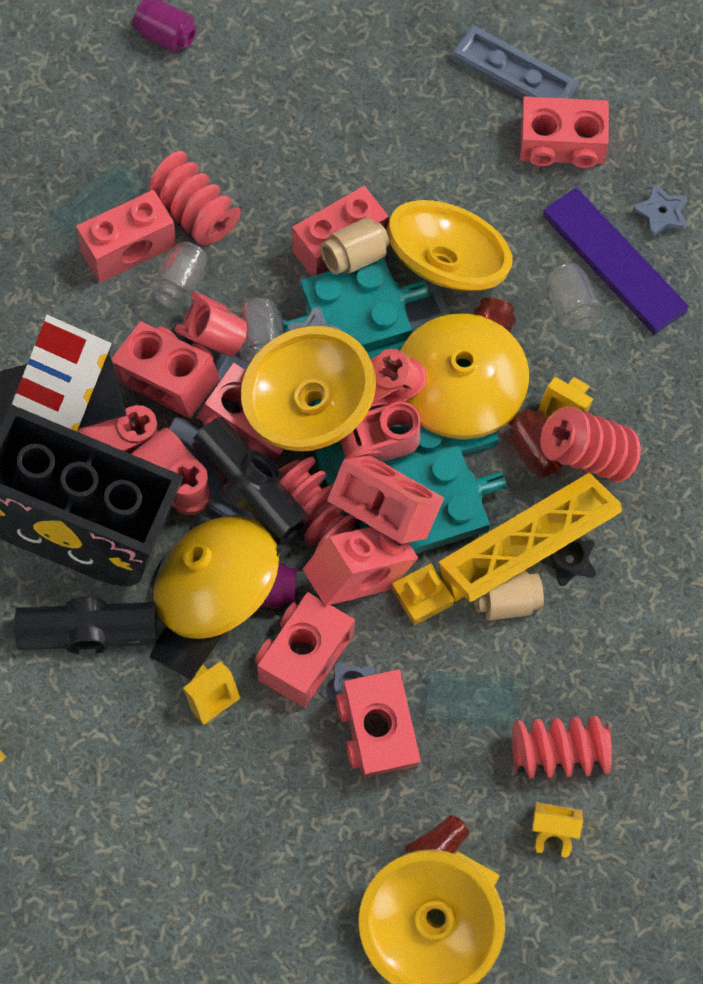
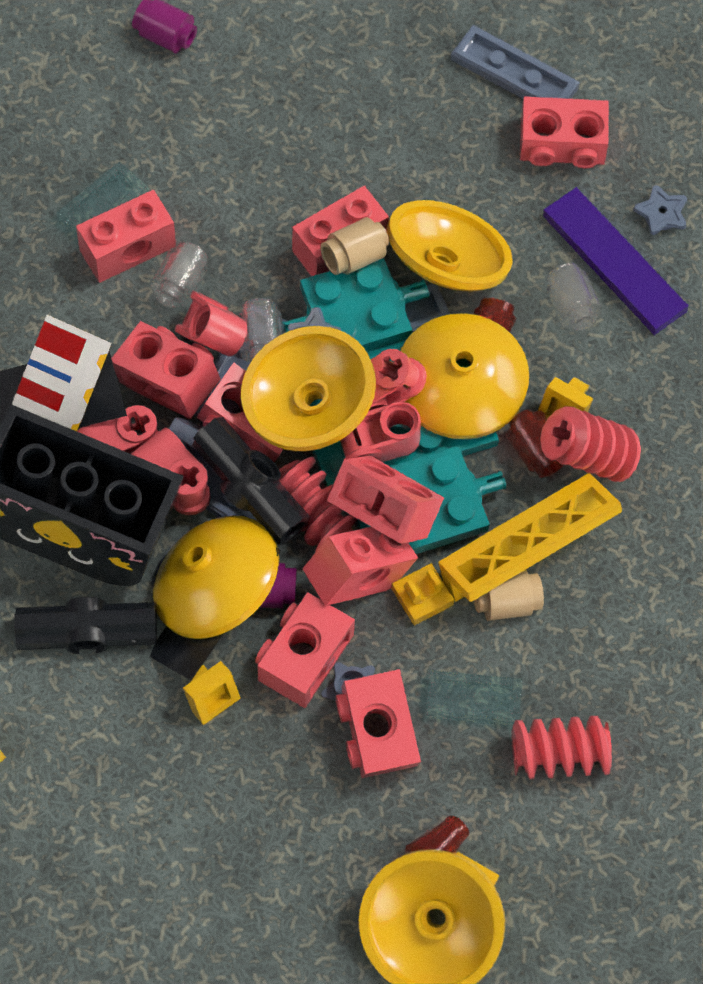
coral piece [149,151,241,246] -> none
yellow tile [532,802,583,858] -> none
black plate [540,539,596,586] -> none

